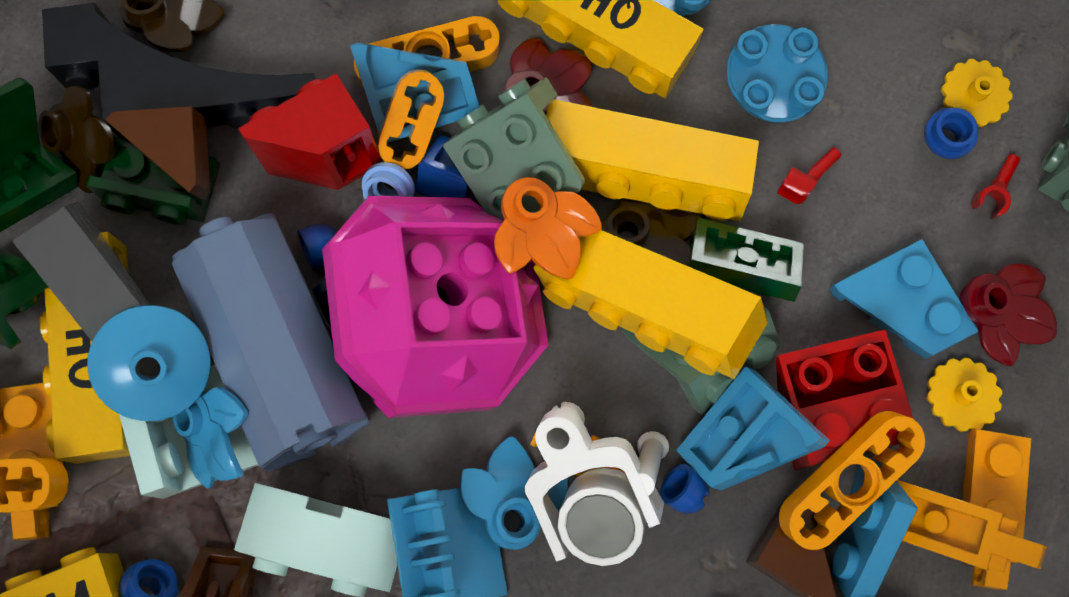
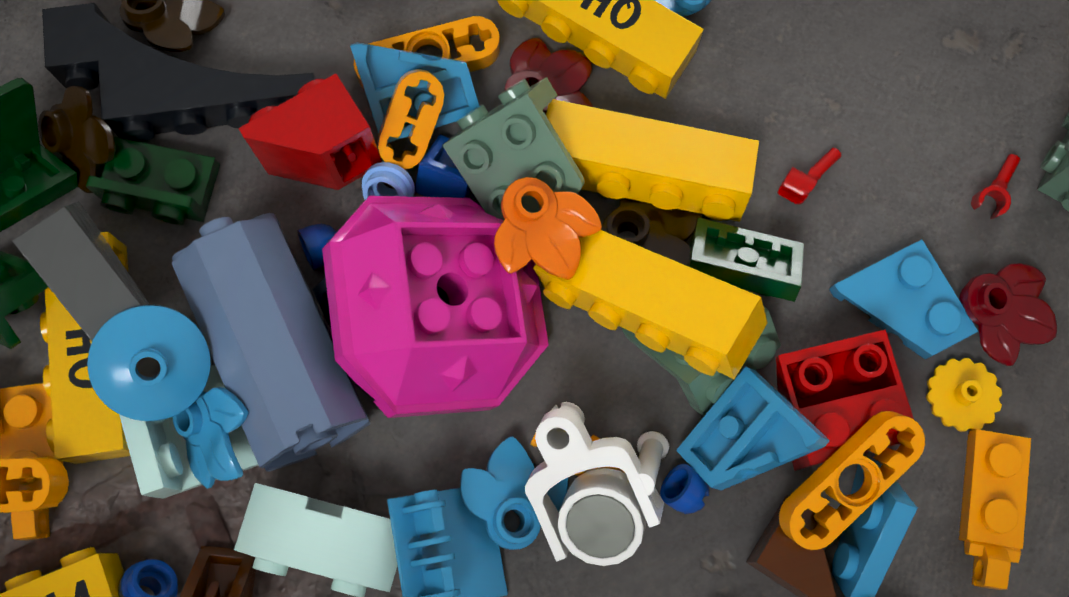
reddish brown slope [105,106,210,200] -> none
dark azure dish [726,24,828,123] -> none
light orange hinge [896,480,1047,573] -> none
blue plate [924,108,978,159] -> none
yellow piece [940,59,1013,127] -> none

